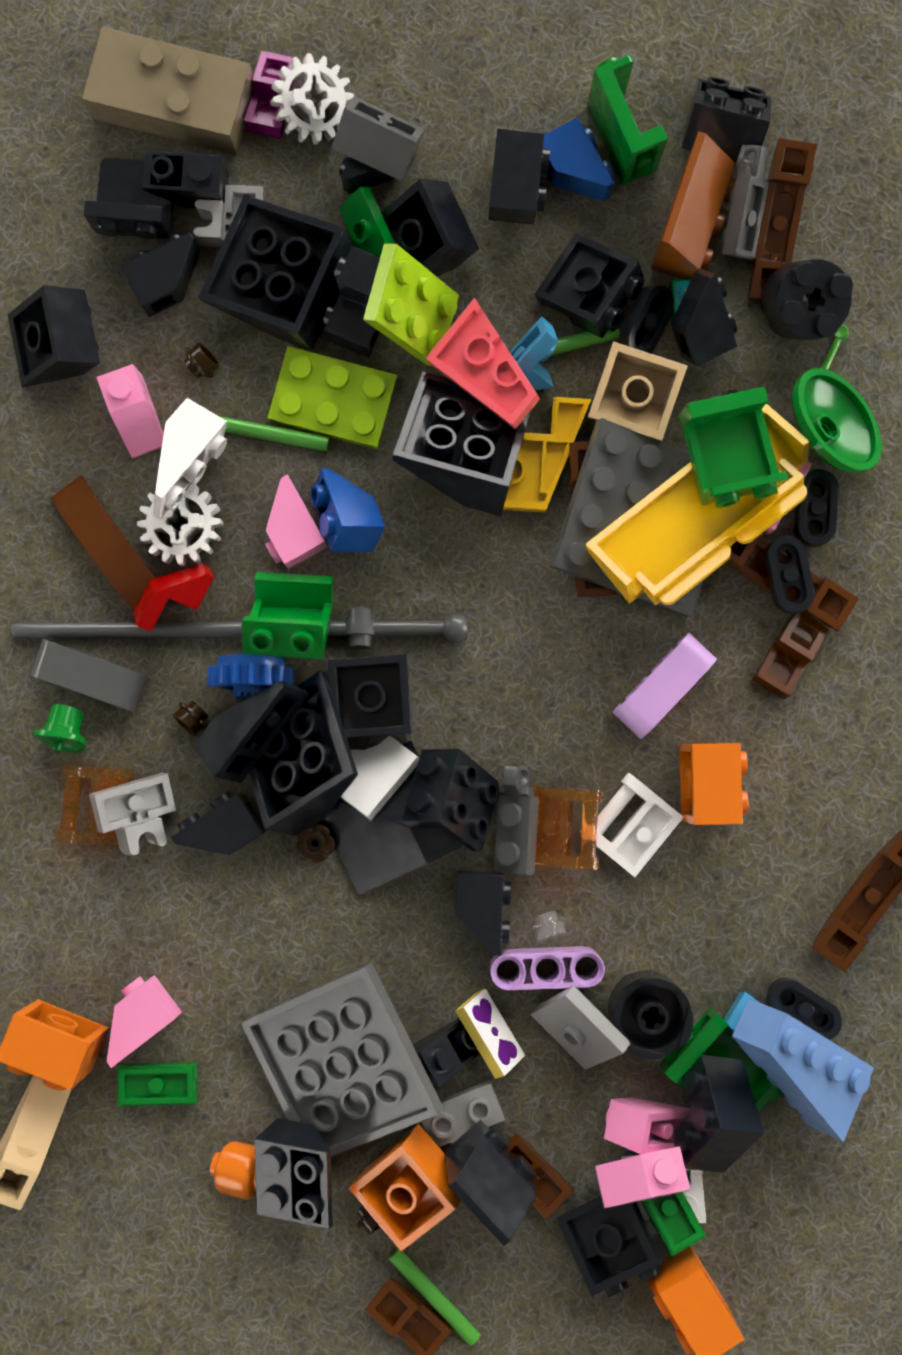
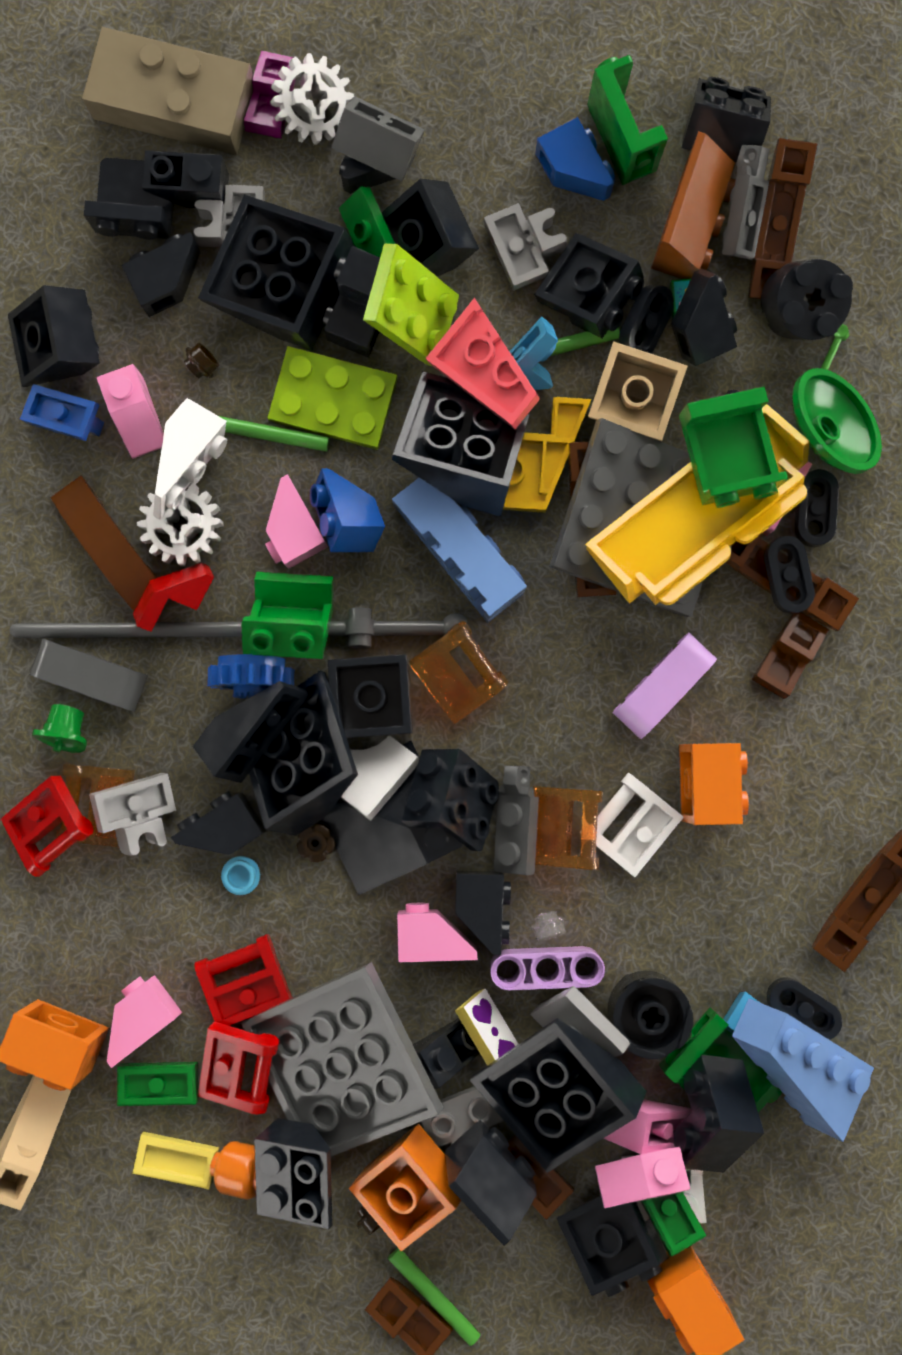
dark brown plate [173,701,208,736] -> none
black brick [488,128,550,225] -> none
none -> red plate [1,775,94,877]
none -> blue plate [20,384,105,441]
none -> light yellow tile [133,1132,219,1189]
none -> red plate [194,934,292,1026]
none -> red plate [197,1021,279,1115]
none -> medium azure plate [221,856,261,895]
none -> medium blue wedge [392,478,527,623]
none -> bright pink slope [397,902,478,962]
none -> clear orange plate [408,621,508,724]
none -> black slope [470,1018,647,1173]
none -> light grey plate [483,203,567,291]

